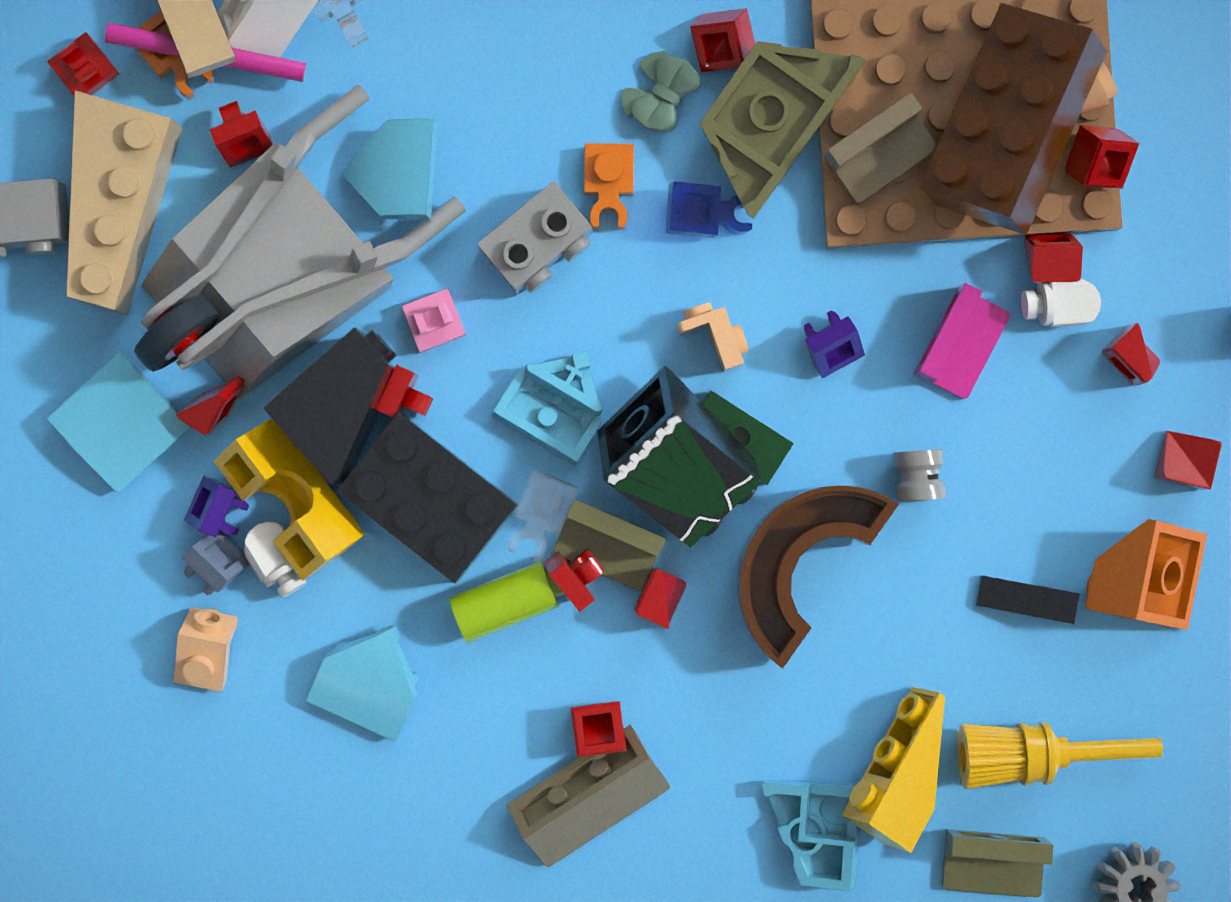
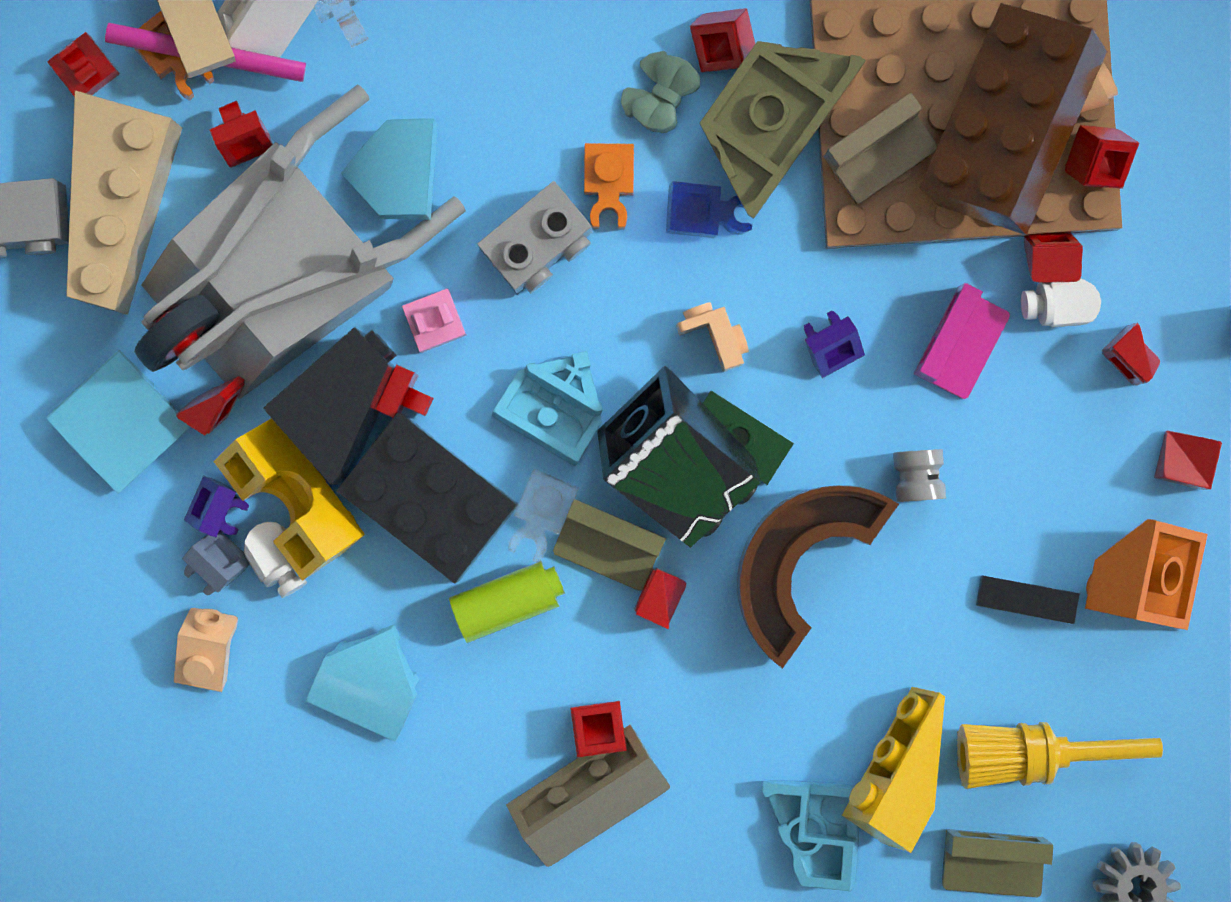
red tile [544,549,604,612] -> none

